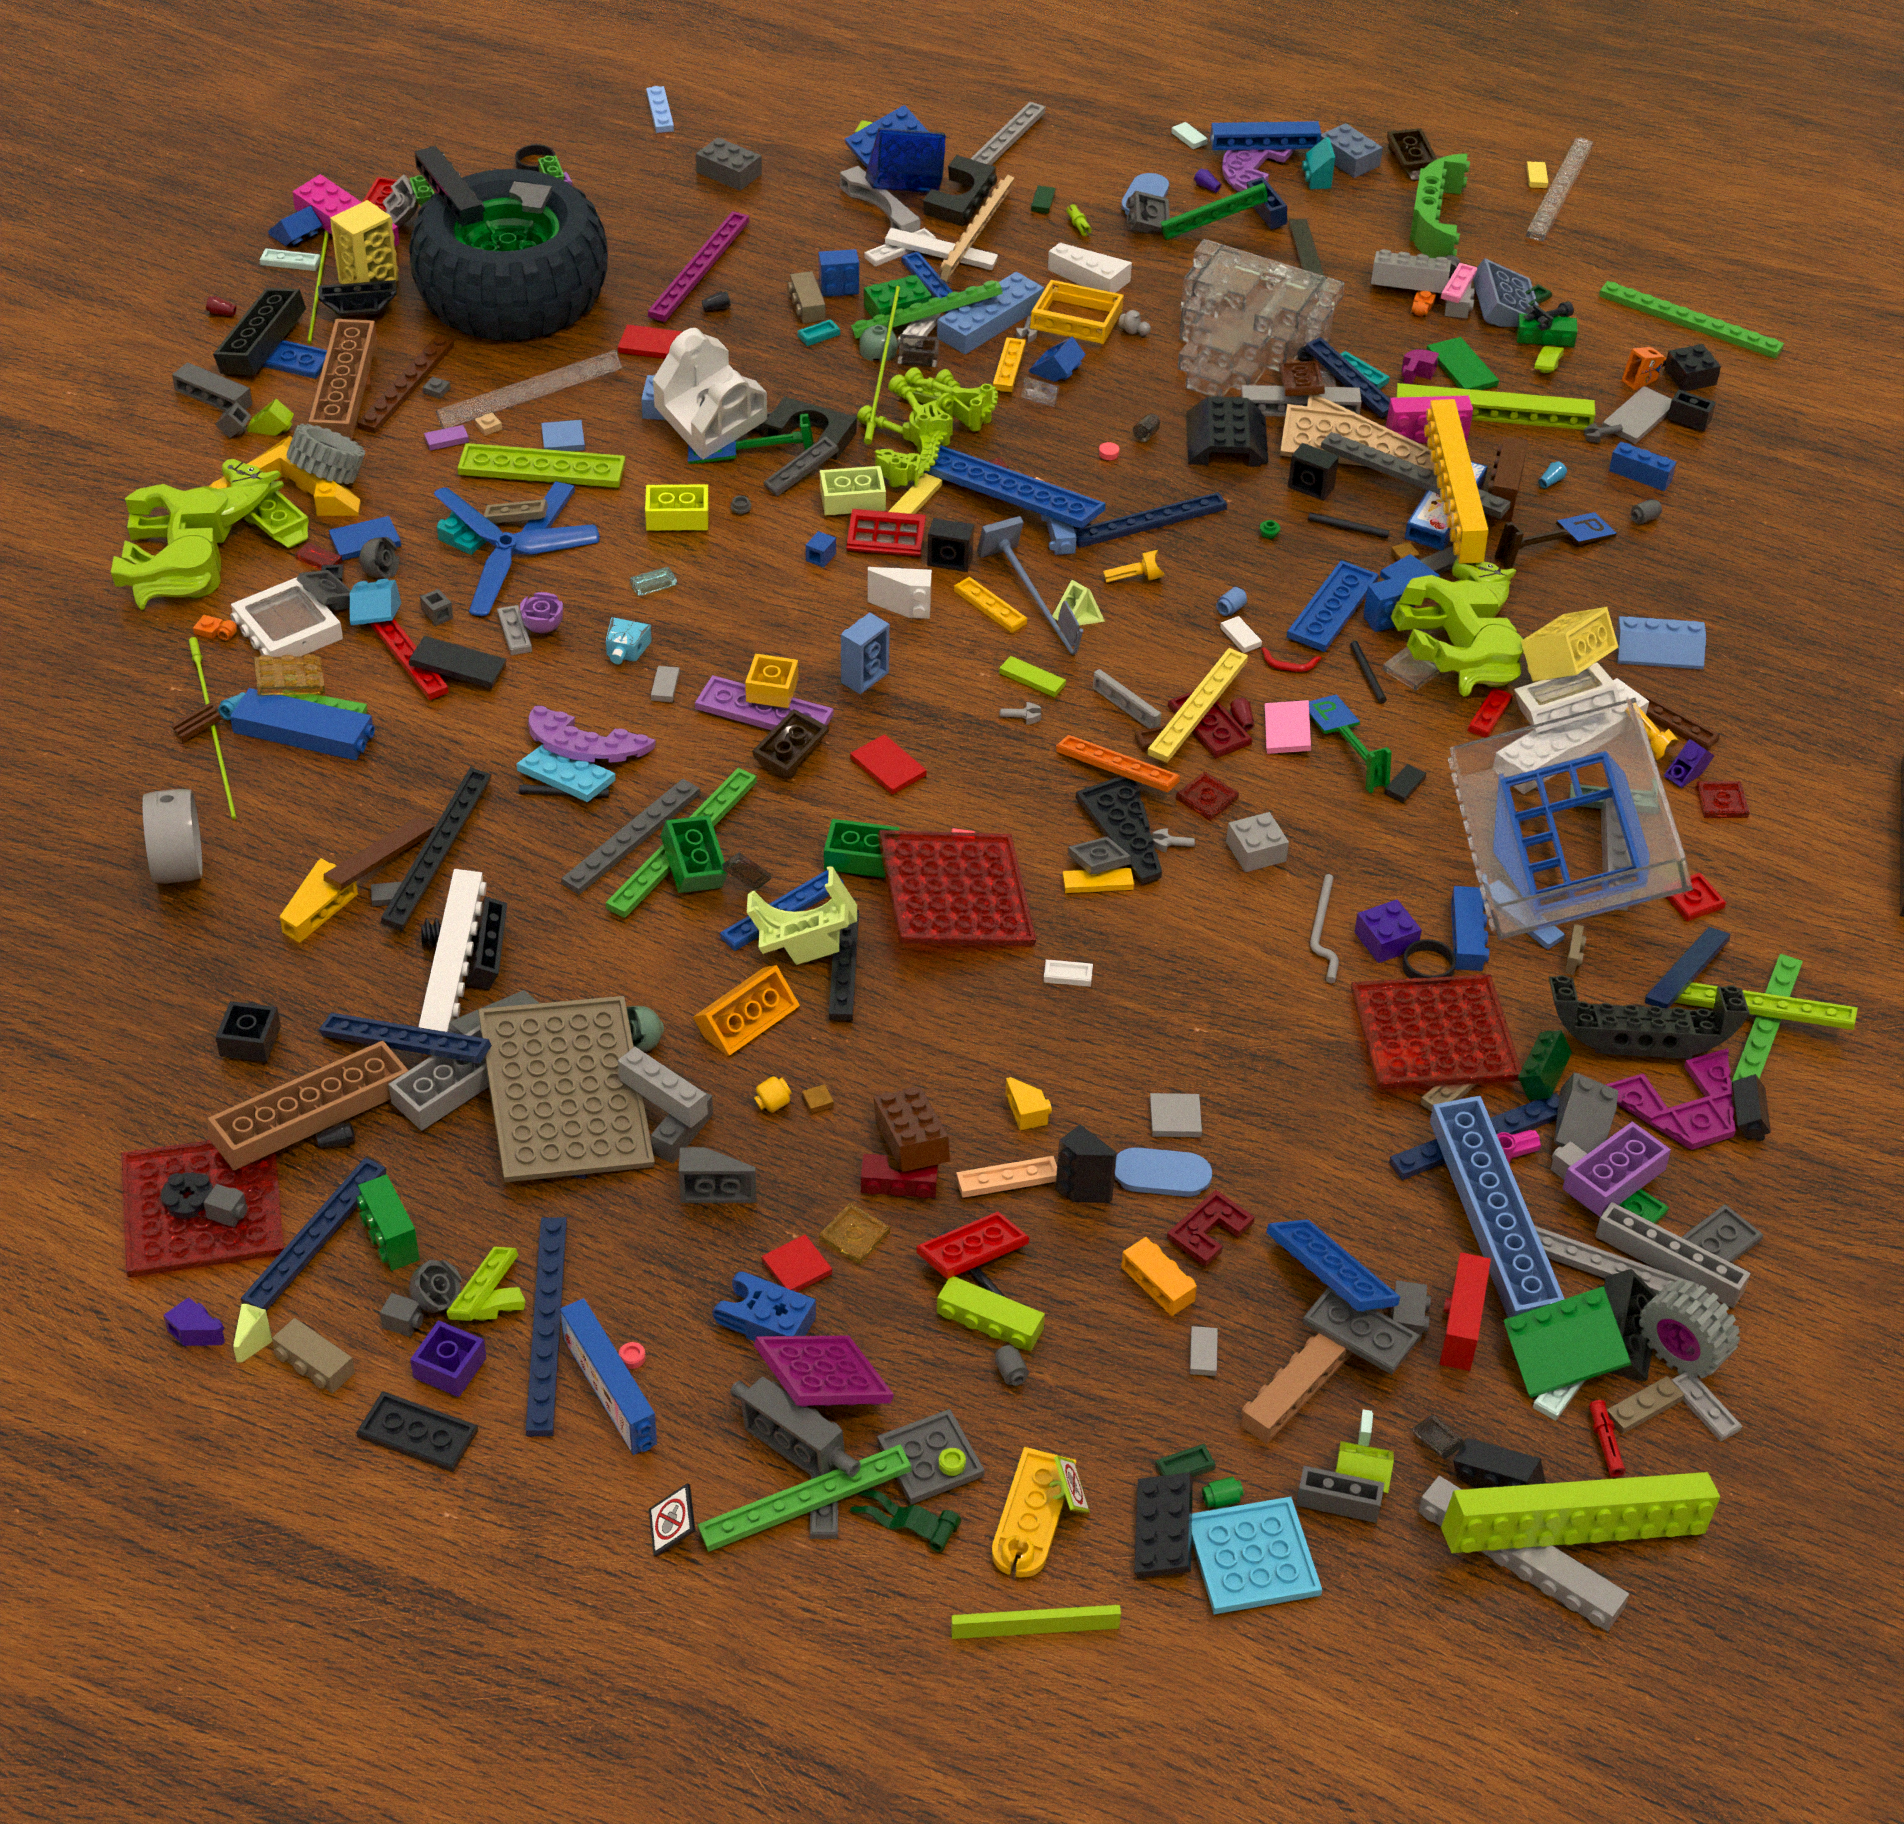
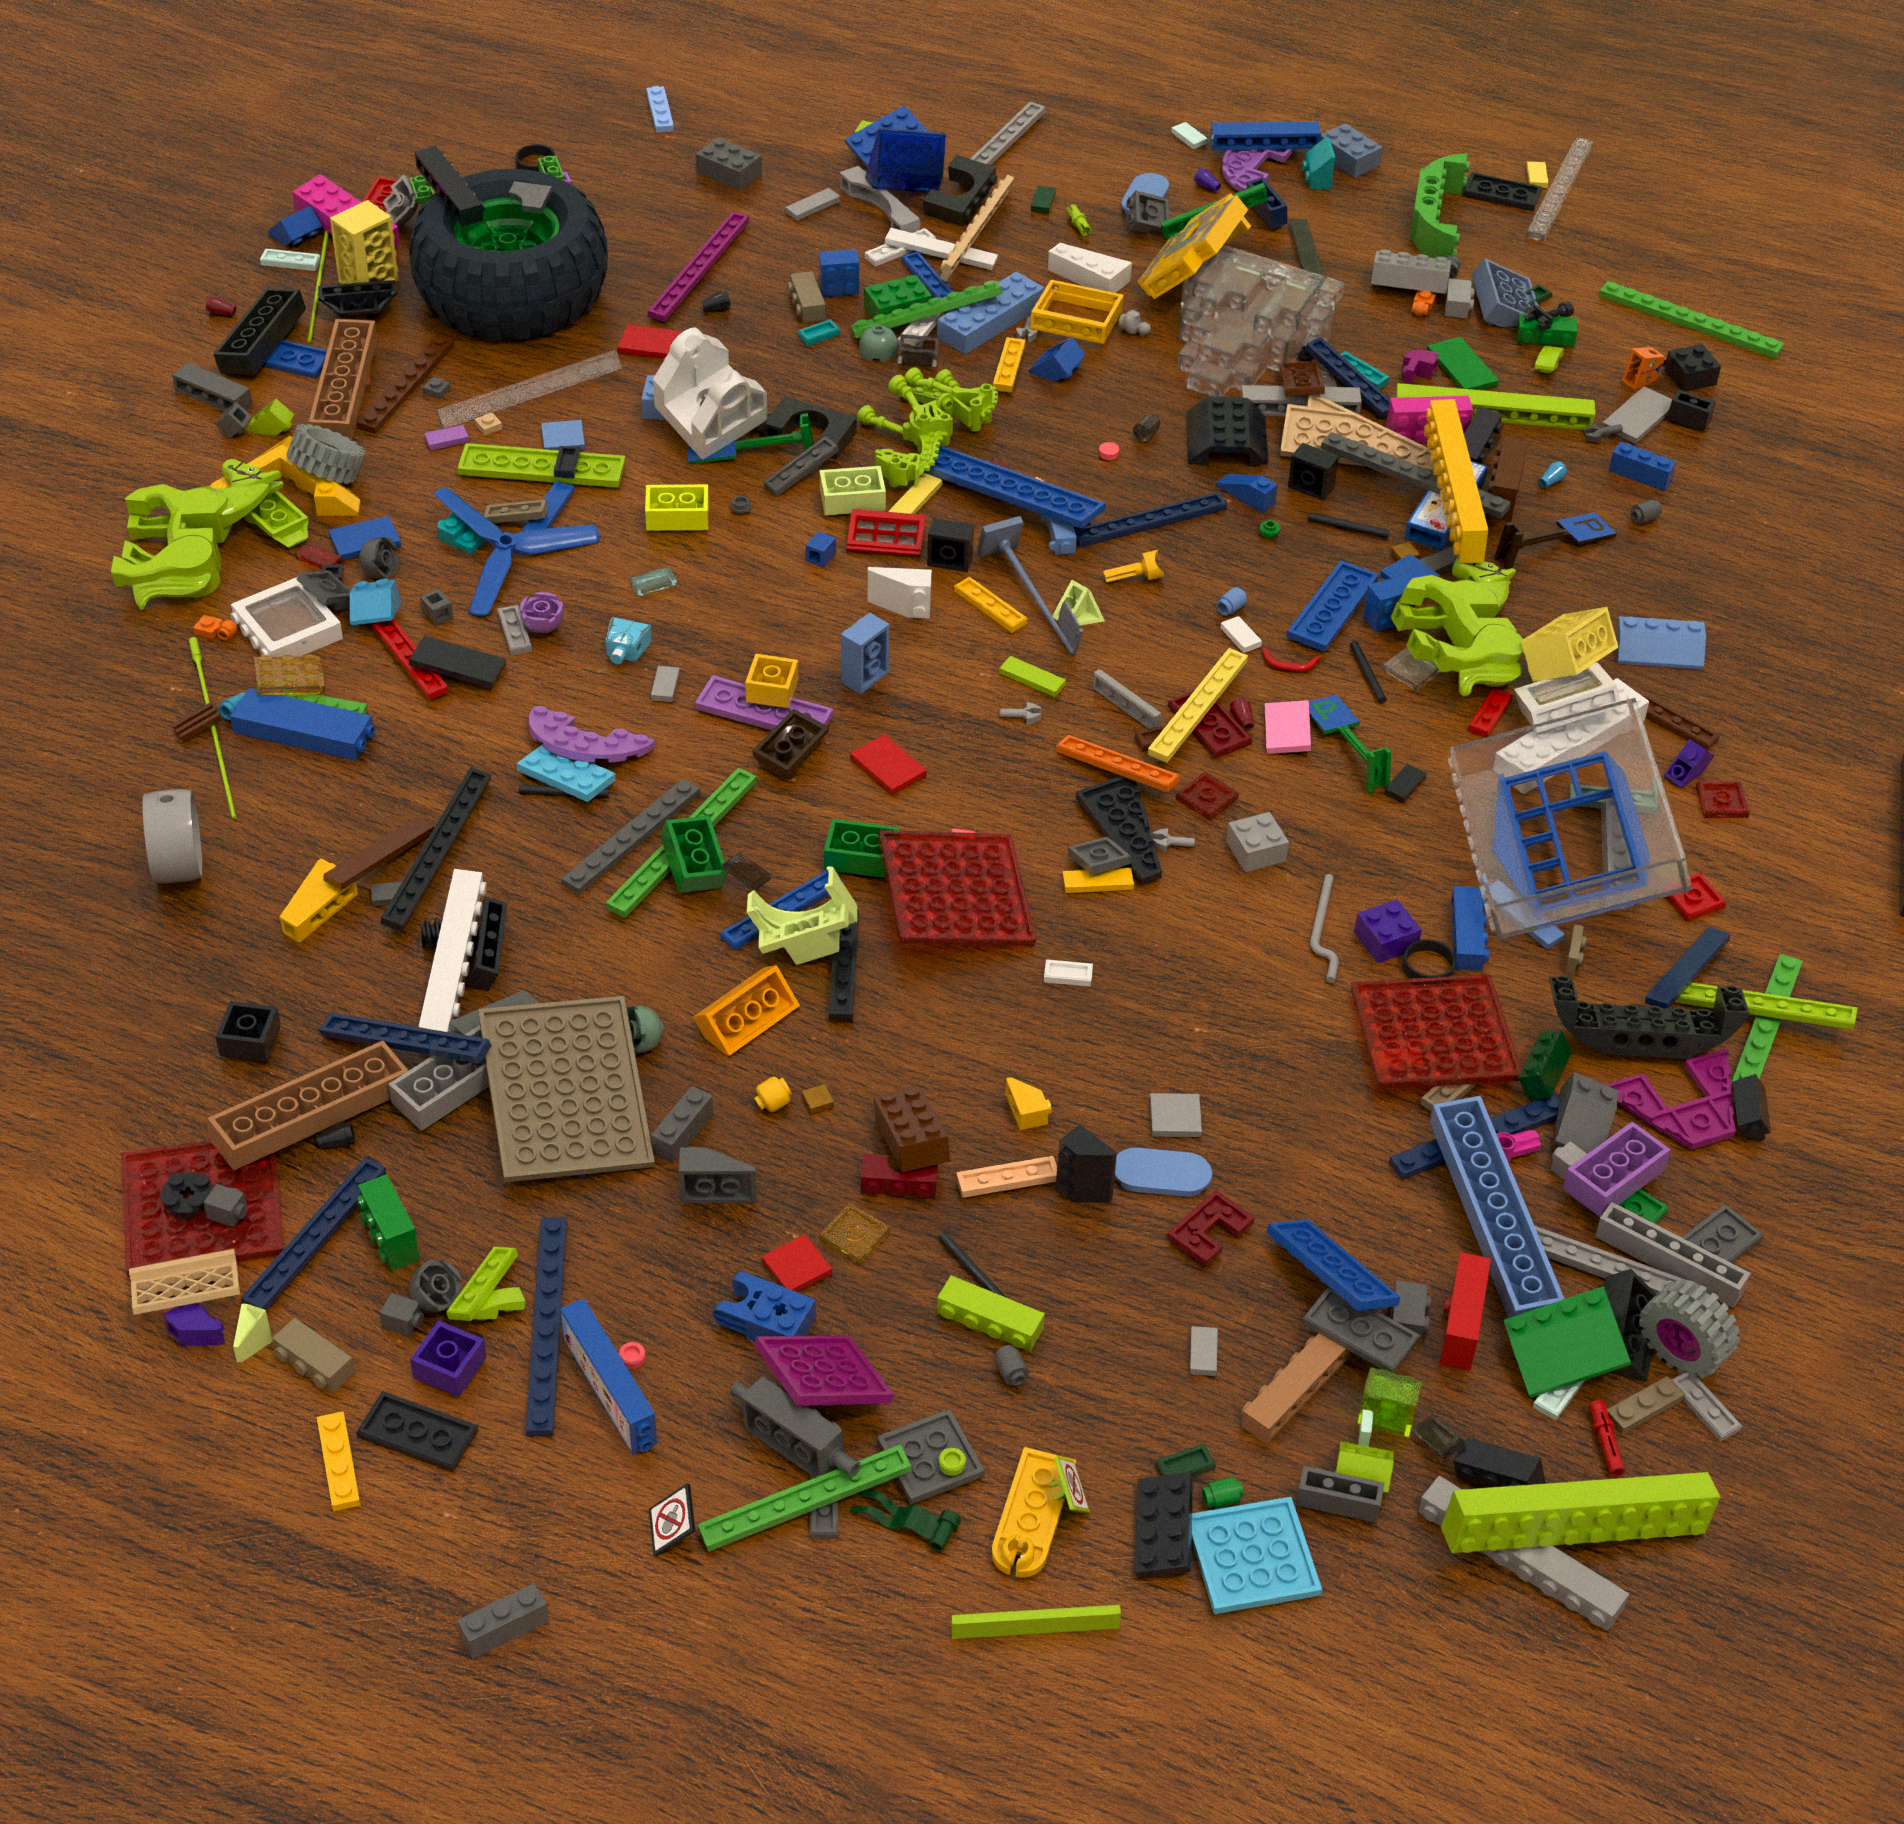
light grey brick [617,1047,708,1128] -> none
lime piece [864,286,900,445] -> none
red tile [916,1212,1029,1279] -> none
clear hips [1021,377,1059,407] -> none
light orange brick [1121,1237,1197,1316] -> none
dark brown slope [1387,128,1437,181] -> none
bright pink tile [1441,263,1477,303] -> none
yellow piece [1624,701,1680,760] -> none
none -> tan fence [129,1249,240,1315]
none -> yellow plate [317,1411,361,1512]
none -> dark grey brick [457,1583,549,1659]
none -> black tile [554,446,581,478]
none -> light grey tile [785,188,840,221]
none -> yellow panel [1138,193,1251,299]
none -> blue slope [1215,474,1278,513]
none -> clear neon green brick [1357,1367,1423,1437]
none -> black tile [1463,172,1542,212]
none -> black wedge [1464,406,1504,465]

